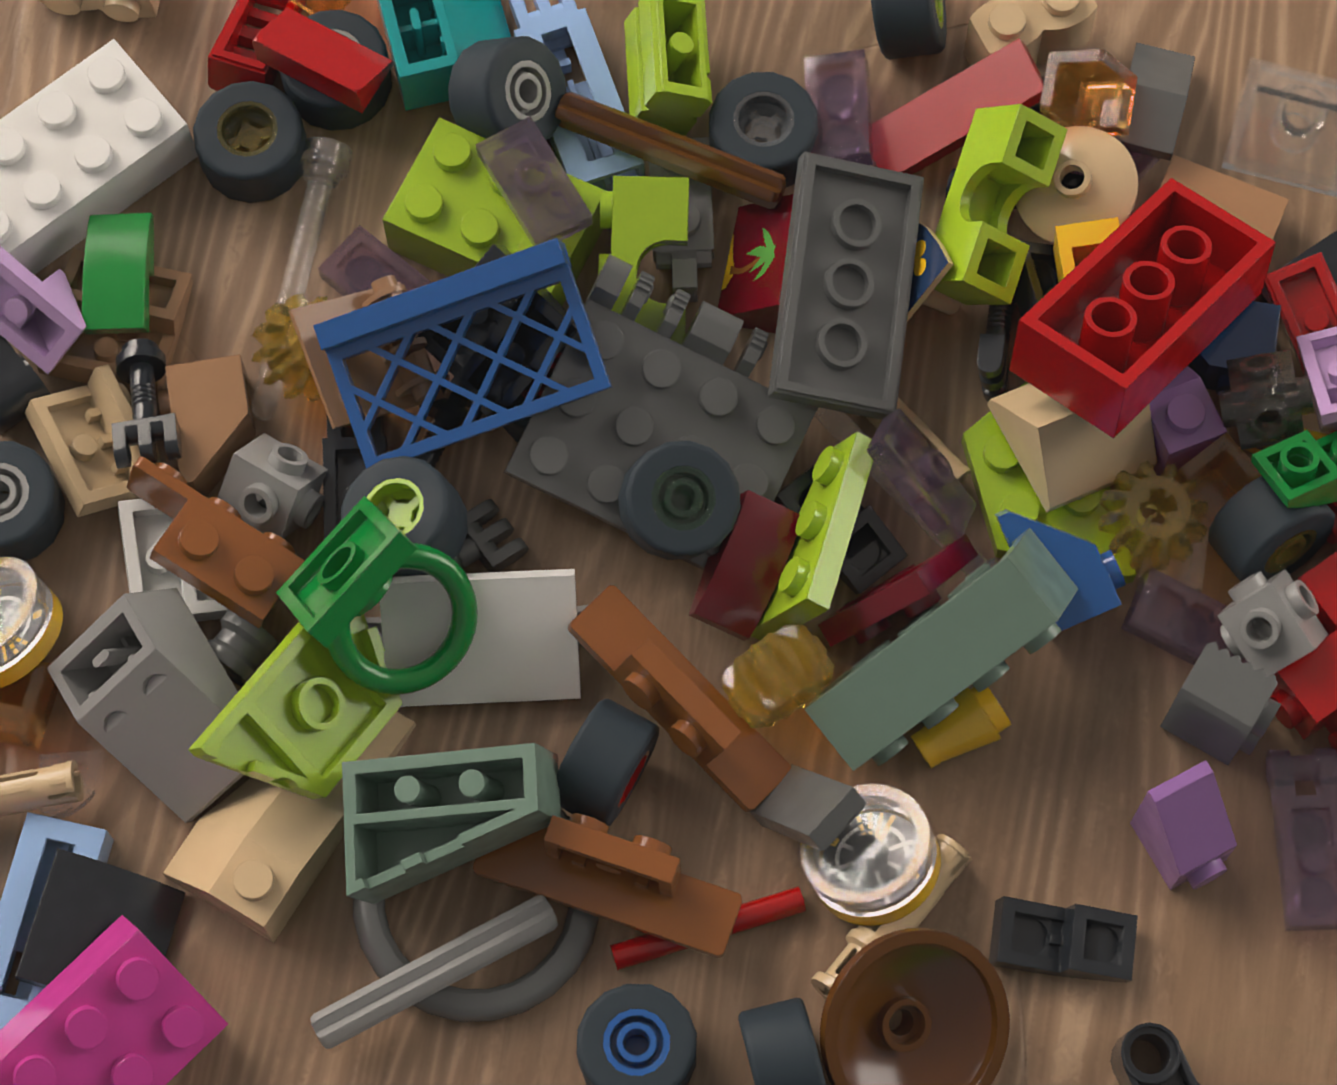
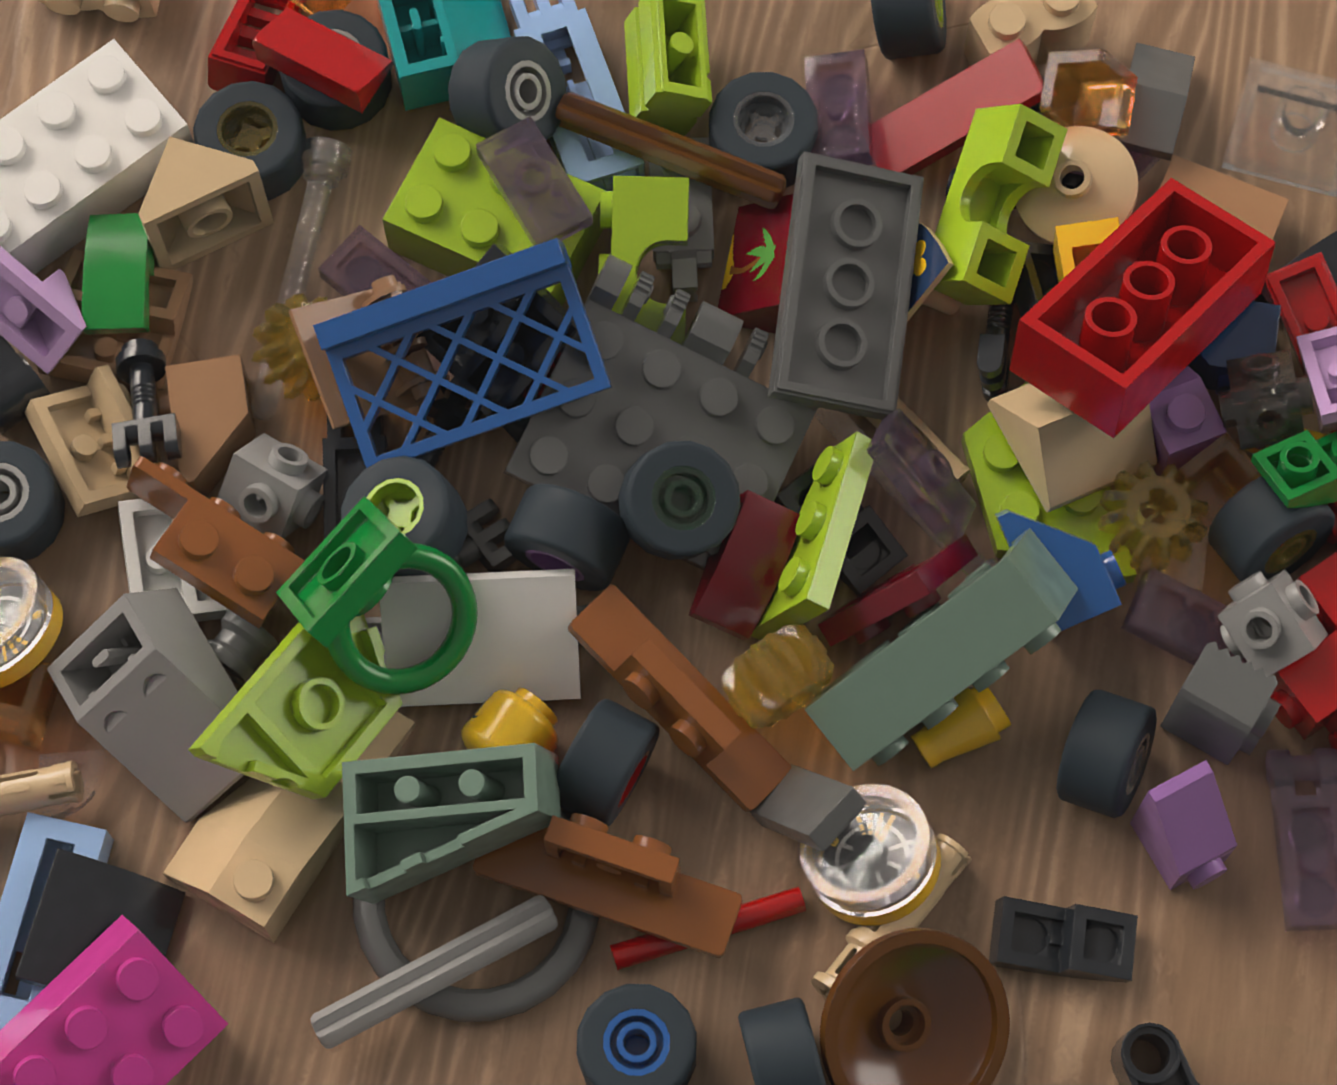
none -> tan slope [138,136,274,270]
none -> yellow head [461,687,558,752]
none -> black wheel [504,483,630,591]
none -> black wheel [1056,690,1157,818]

